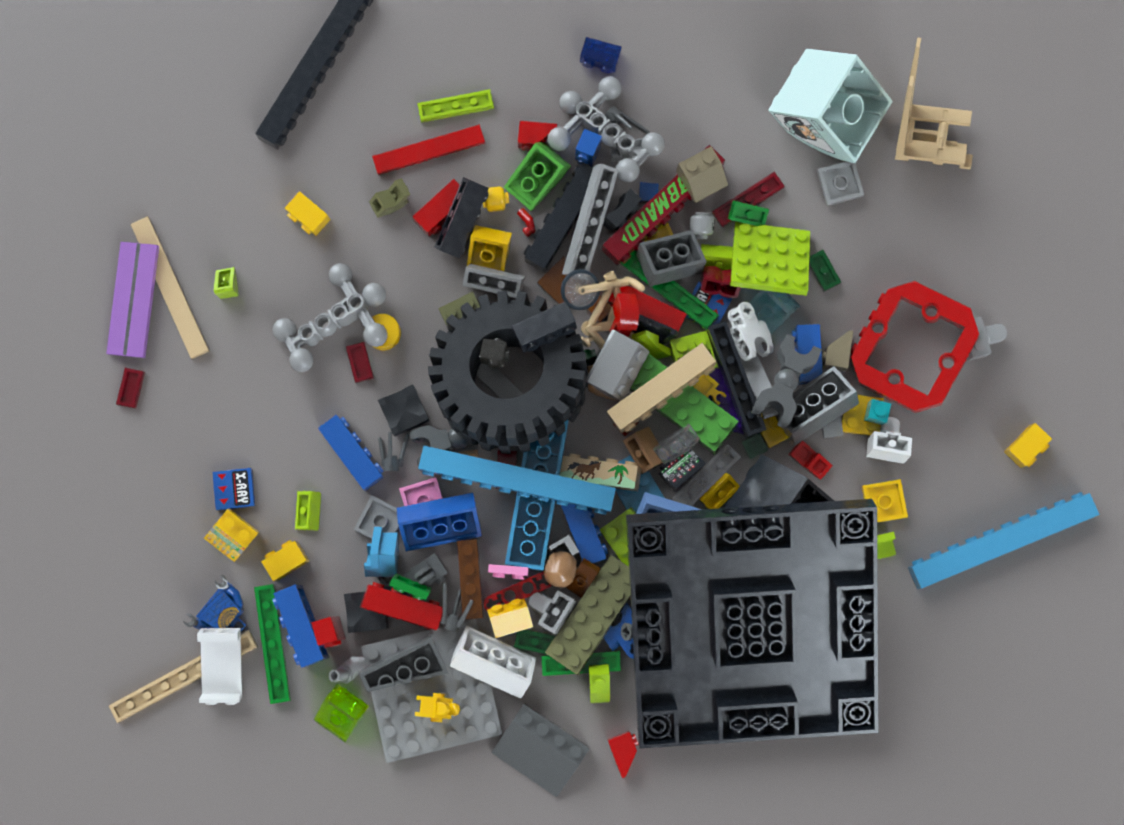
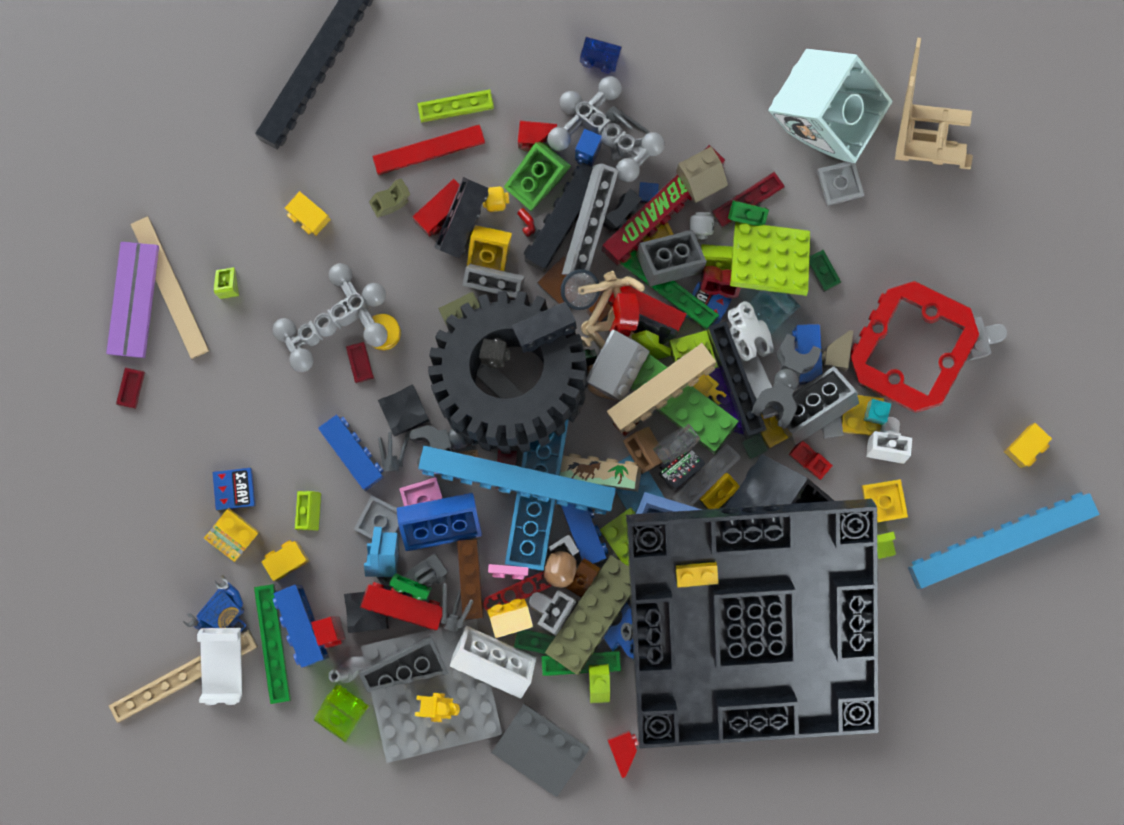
none -> yellow plate [676,562,718,587]

